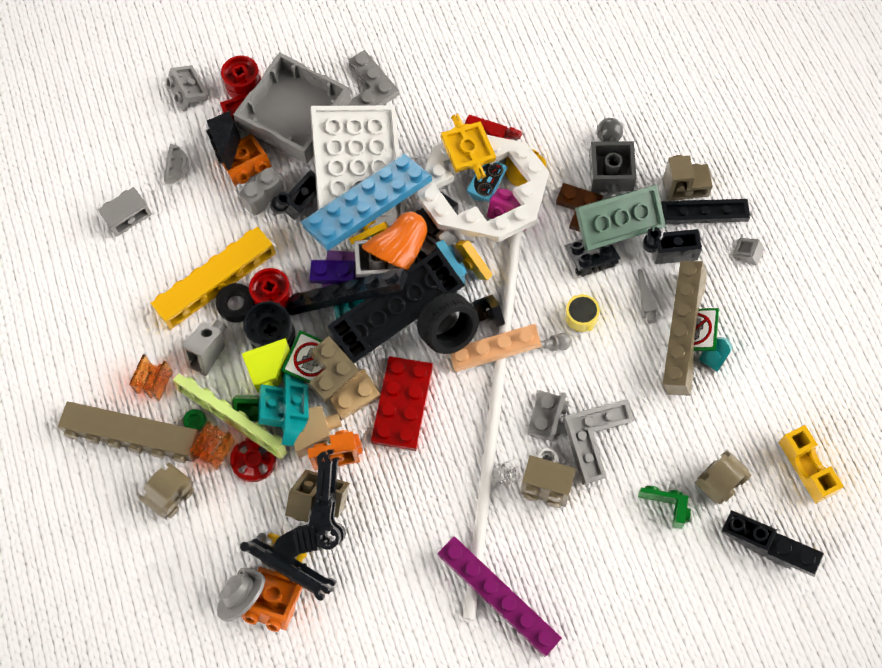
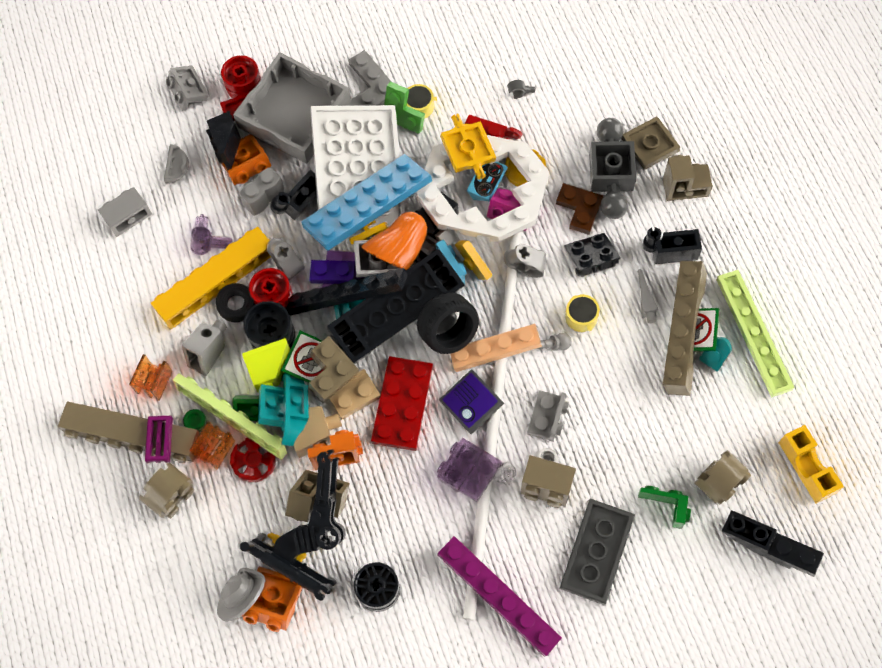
black bracket [472,294,505,327] -> none
light grey plate [562,399,634,485] -> none
sand green plate [575,185,666,251] -> none
black plate [661,199,750,224] -> none
light grey slope [732,238,764,265] -> none
none -> magenta tile [145,415,173,463]
none -> clear purple axle [190,214,233,255]
none -> light grey piece [267,238,305,280]
none -> black wheel [354,562,400,612]
none -> bright green plate [384,81,425,134]
none -> pearl dark grey piece [407,84,437,119]
none -> clear purple plate [437,437,503,502]
none -> slope [439,369,505,435]
none -> light grey piece [504,243,547,278]
none -> dark grey piece [507,80,536,99]
none -> dark grey tile [559,498,635,606]
none -> dark tan plate [621,116,681,170]
none -> yellowish green plate [716,270,795,398]

